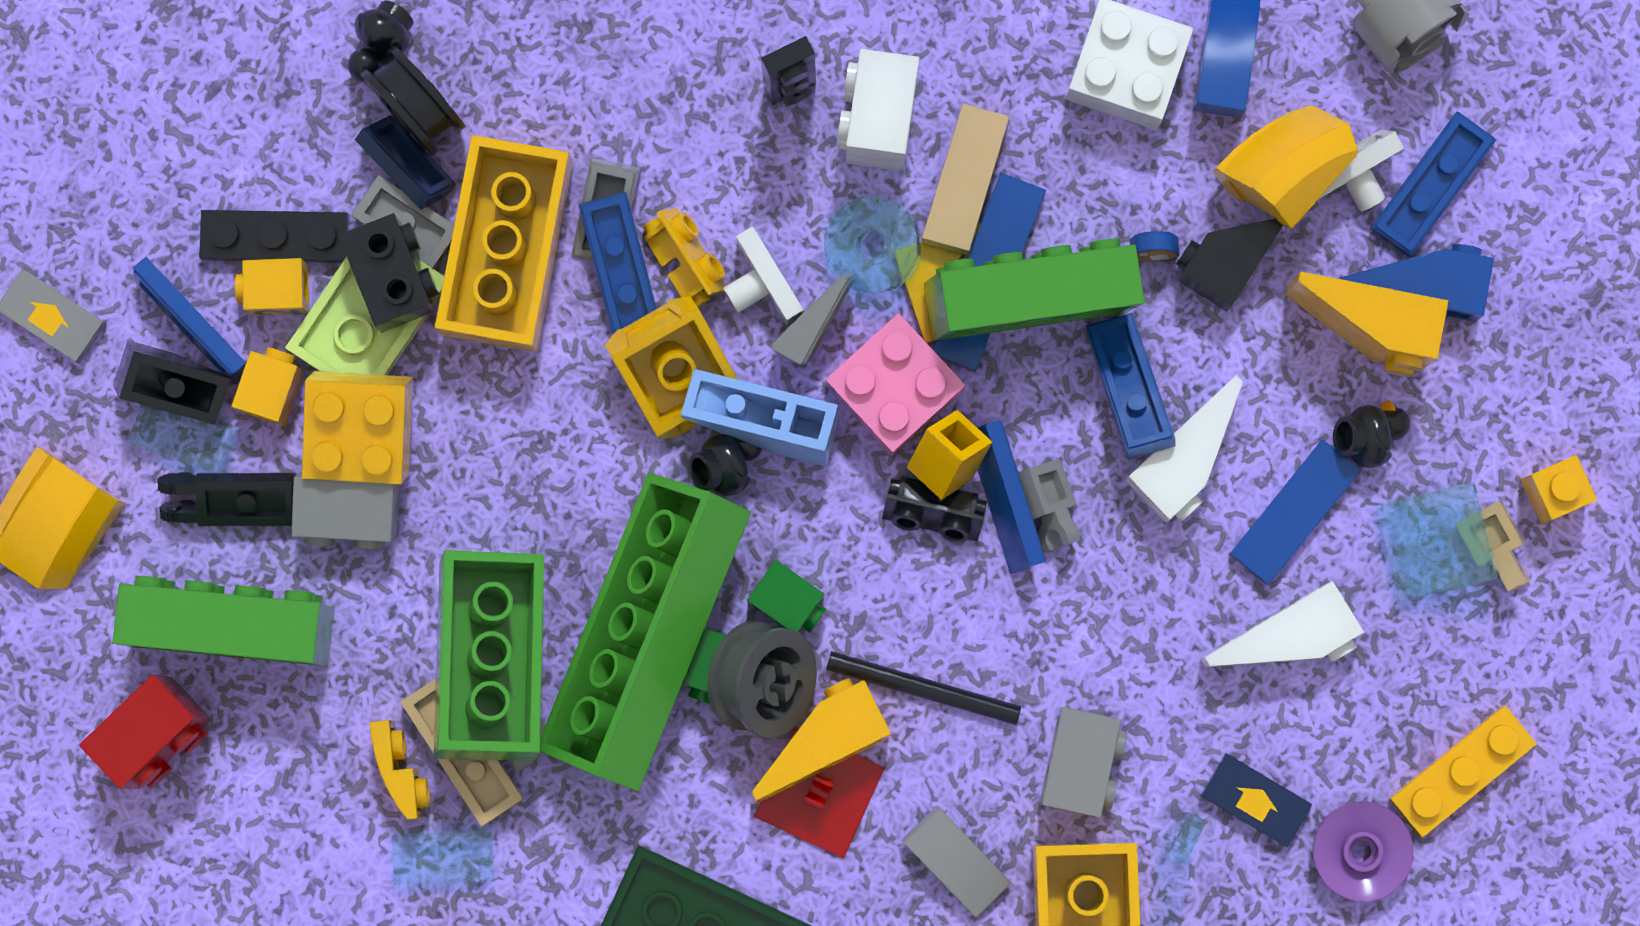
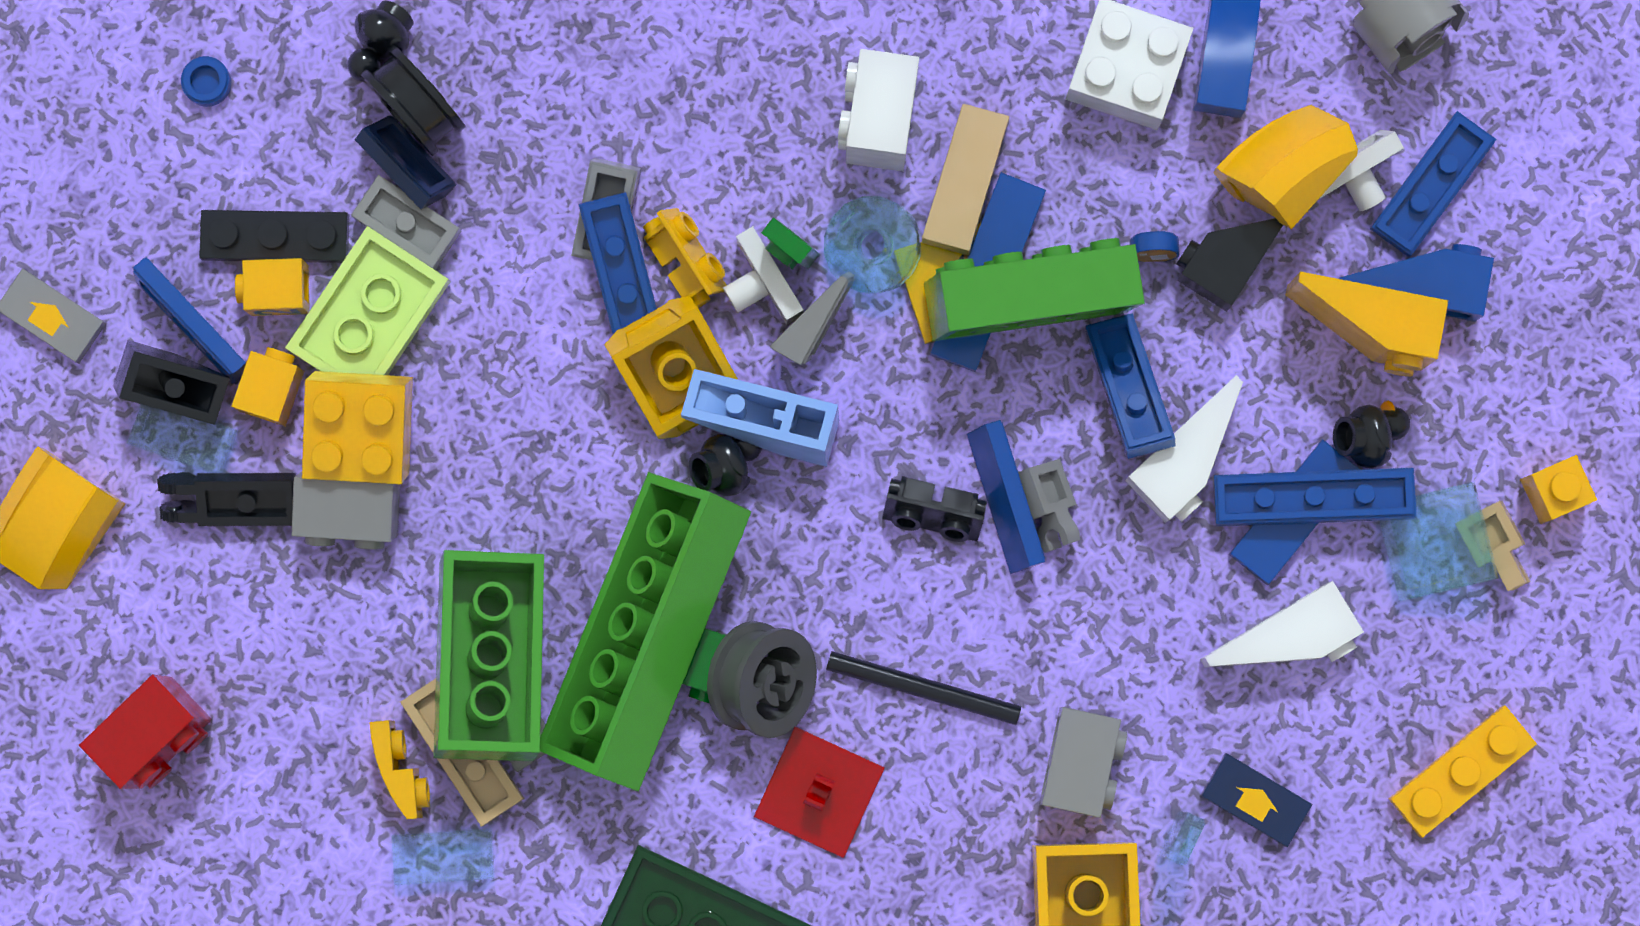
bright green brick [112,575,335,666] -> none
black brick [338,213,439,333] -> none
yellow brick [435,135,574,353] -> none
green brick [747,559,827,633] -> none
yellow slope [751,678,891,804] -> none
black plate [761,36,816,106] -> none
bright pink brick [825,313,966,457] -> none
light grey slope [902,806,1011,917] -> none
yellow brick [906,410,992,500] -> none
medium lavender dish [1313,801,1413,902] -> none
none -> blue tile [181,56,232,107]
none -> green plate [761,217,820,270]
none -> blue tile [1214,468,1417,526]

